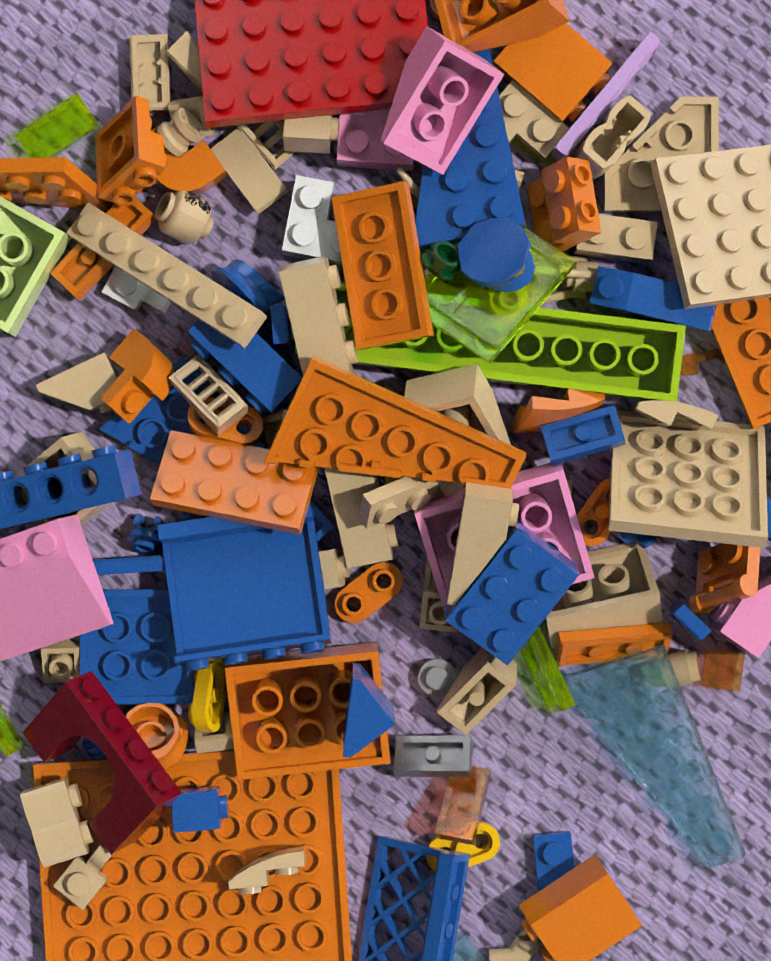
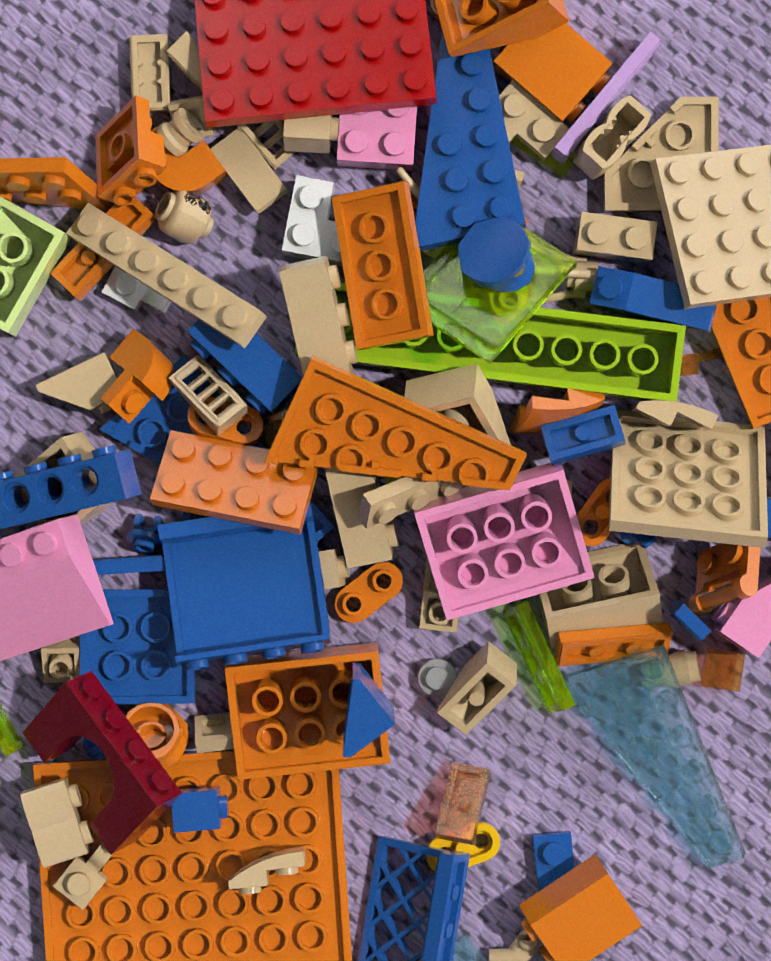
clear neon green plate [15,93,100,158] -> none
yellow plate [188,660,227,732] -> none
blue hat [211,259,285,324] -> none
blue tile [270,304,292,349] -> none
bright pink slope [380,26,504,175] -> none
flat silver plate [393,735,473,777] -> none
dark green plate [420,241,461,281] -> none
blue brick [444,521,579,666] -> none
tan slope [447,482,519,605] -> none
orange plate [527,157,601,258] -> none

